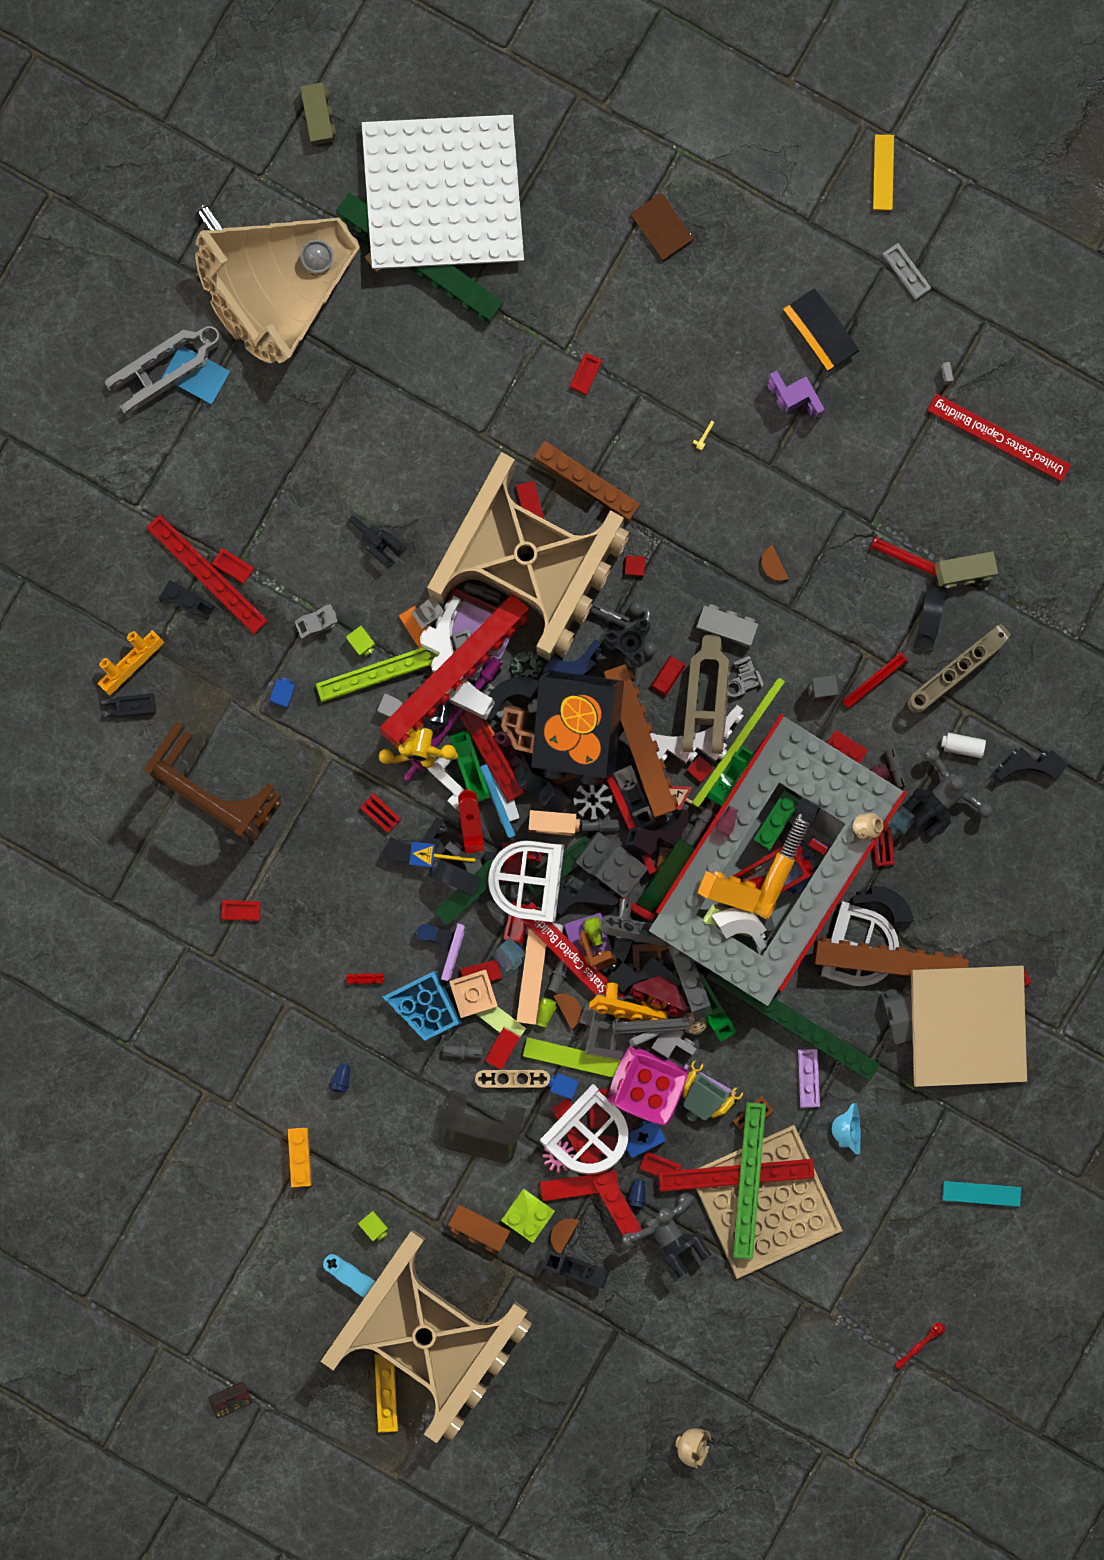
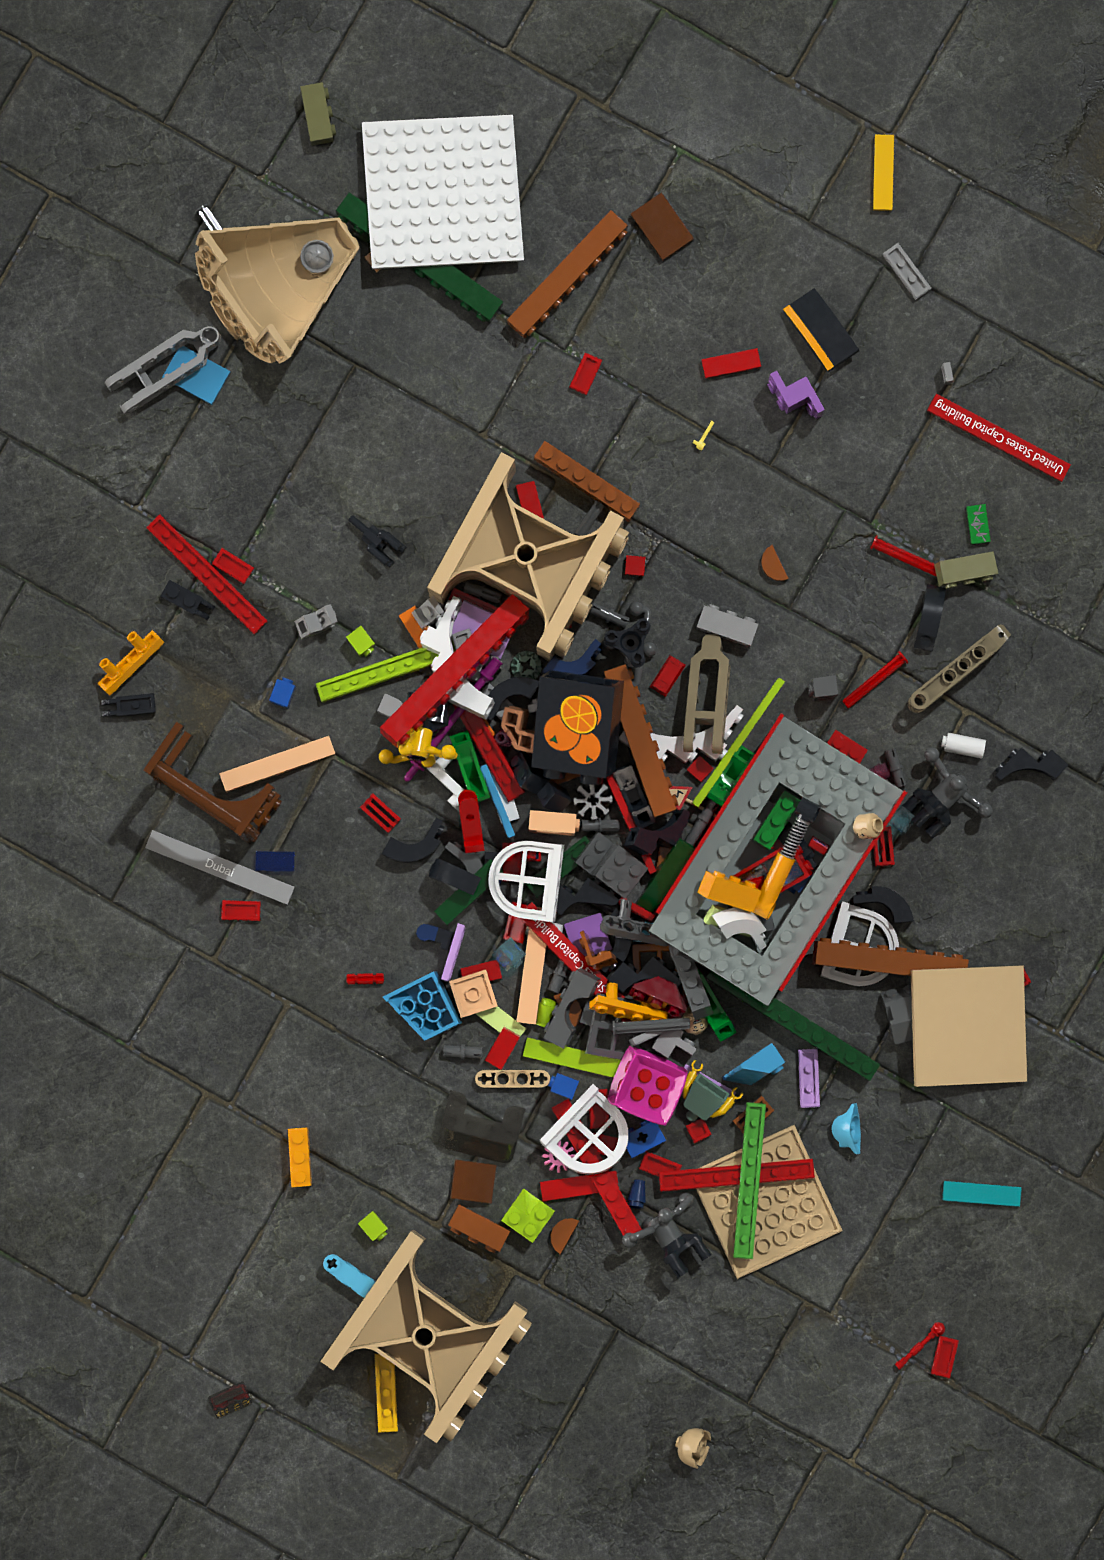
dark blue cone [330,1063,350,1093] -> none
piece [409,842,476,867] -> none
black arch [542,1249,610,1289] -> none
lime cone [583,917,603,946] -> none
clear pink cone [715,806,738,837] -> none
light grey piece [728,656,763,698] -> none
none -> light grey tile [145,830,295,905]
none -> light nougat slope [219,736,335,793]
none -> clear blue tile [256,851,295,871]
none -> reddish brown slope [450,1160,496,1203]
none -> dark orange brick [507,210,628,338]
none -> dark grey arch [544,968,601,1049]
none -> red tile [686,1119,712,1143]
none -> red tile [701,348,761,379]
none -> dark azure wedge [722,1043,785,1085]
none -> red tile [931,1336,959,1378]
none -> green tile [966,504,991,545]

